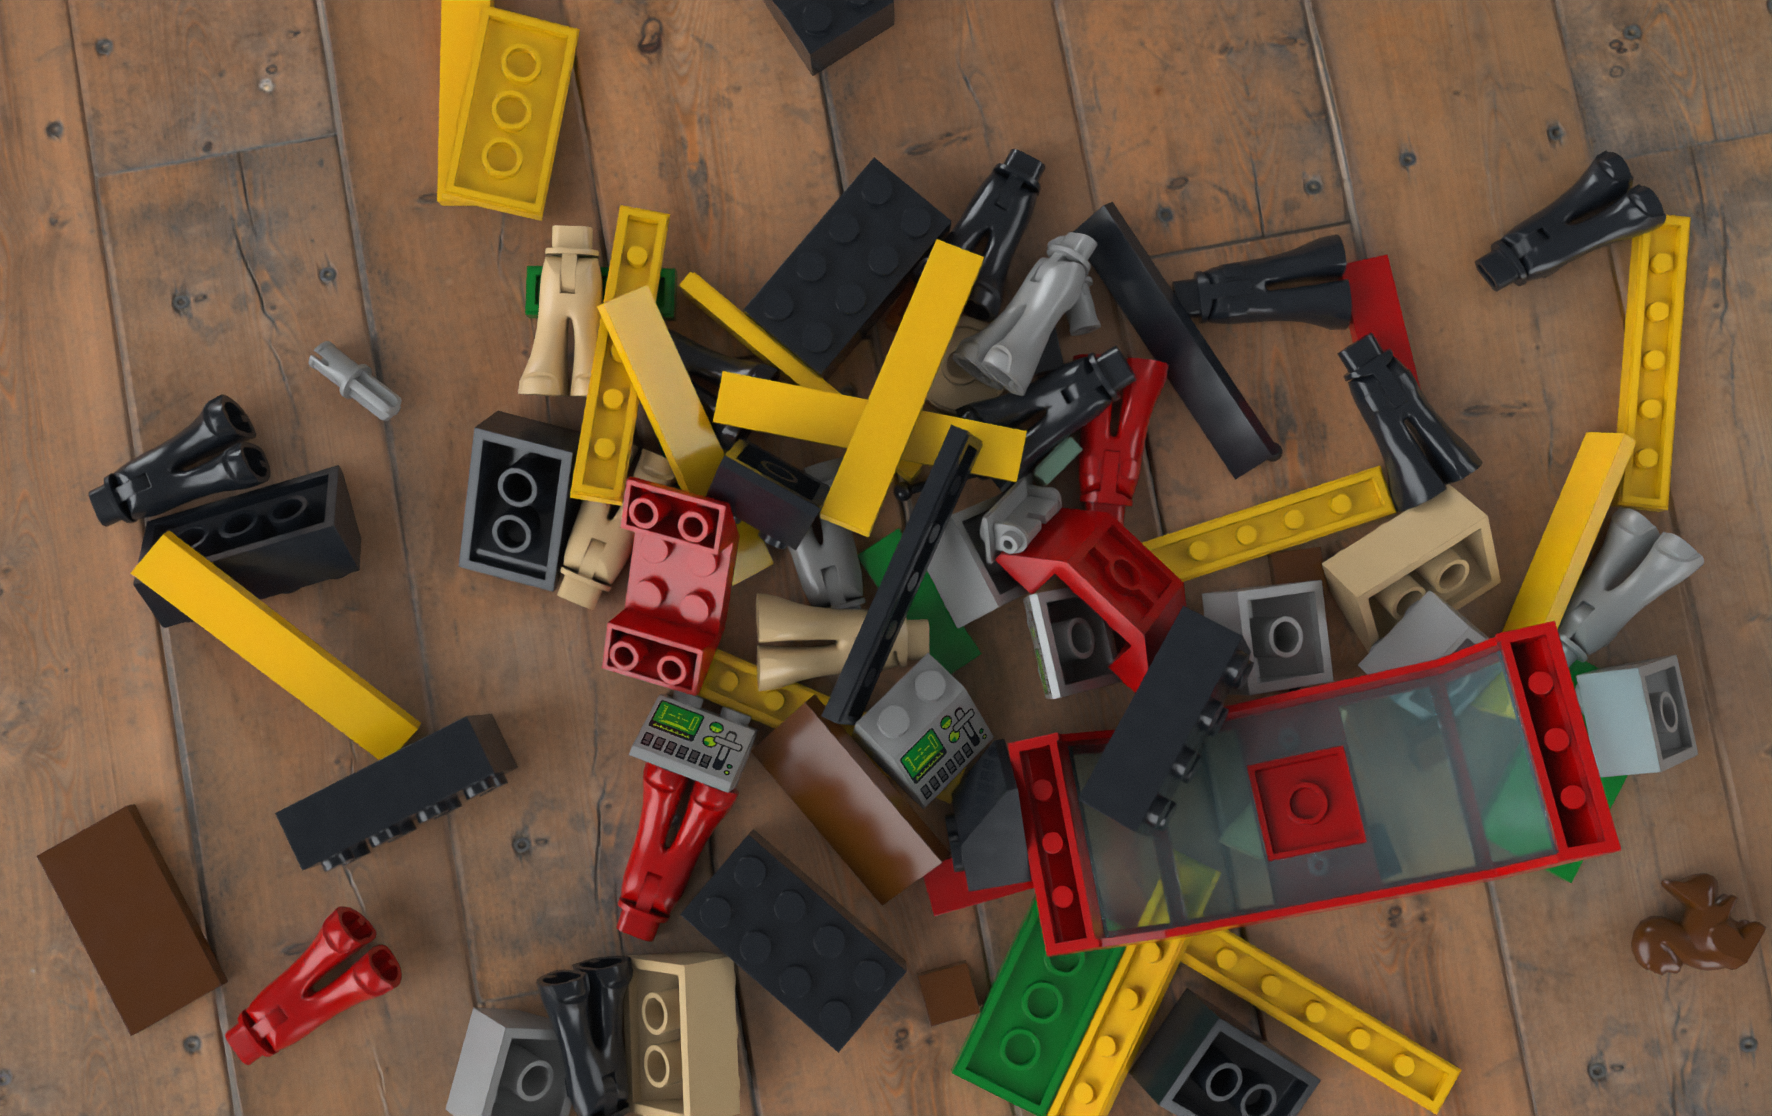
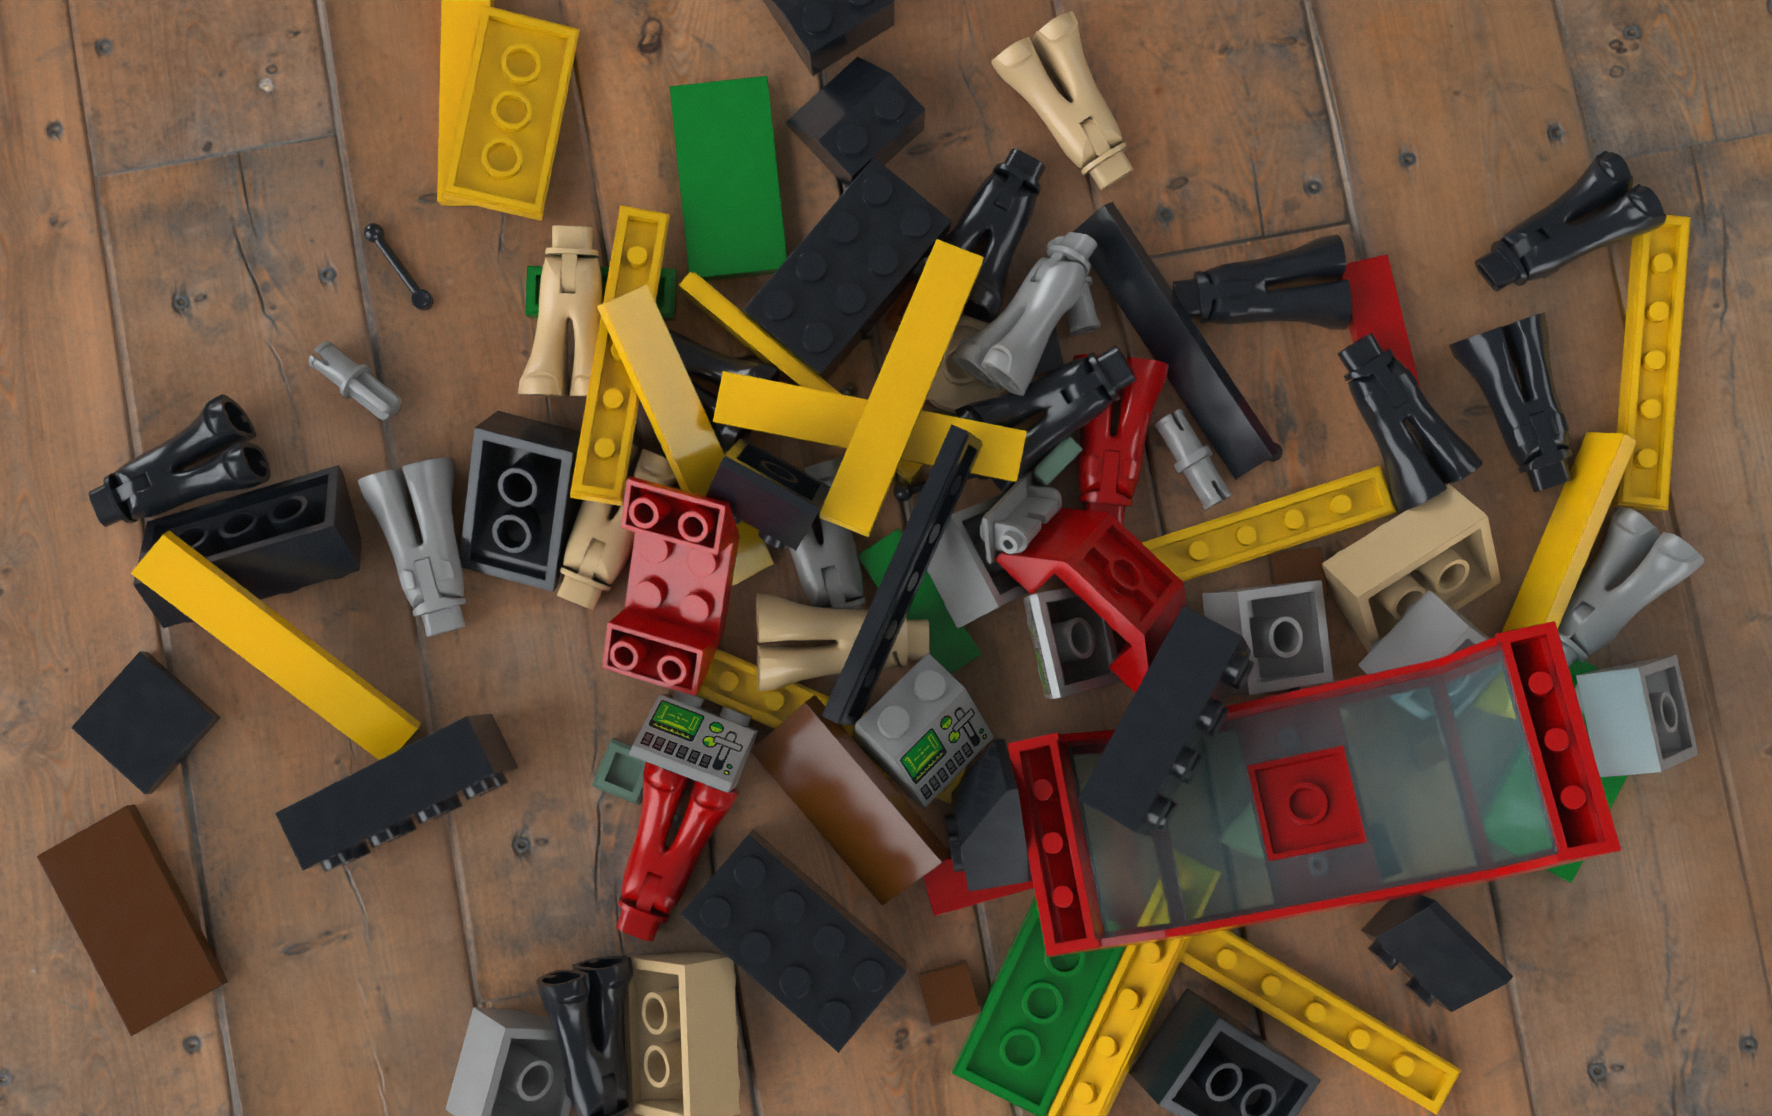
red piece [225,906,402,1065] -> none
reddish brown animal [1631,873,1766,976] -> none
none -> black tile [71,651,221,794]
none -> light grey piece [358,457,466,637]
none -> black hinge [364,223,433,311]
none -> sand green tile [592,738,646,805]
none -> green tile [669,76,787,281]
none -> black slope [786,56,925,188]
none -> tan piece [991,11,1134,191]
none -> light grey pin [1154,409,1233,511]
none -> black slope [1361,894,1513,1012]
none -> black piece [1449,312,1573,492]

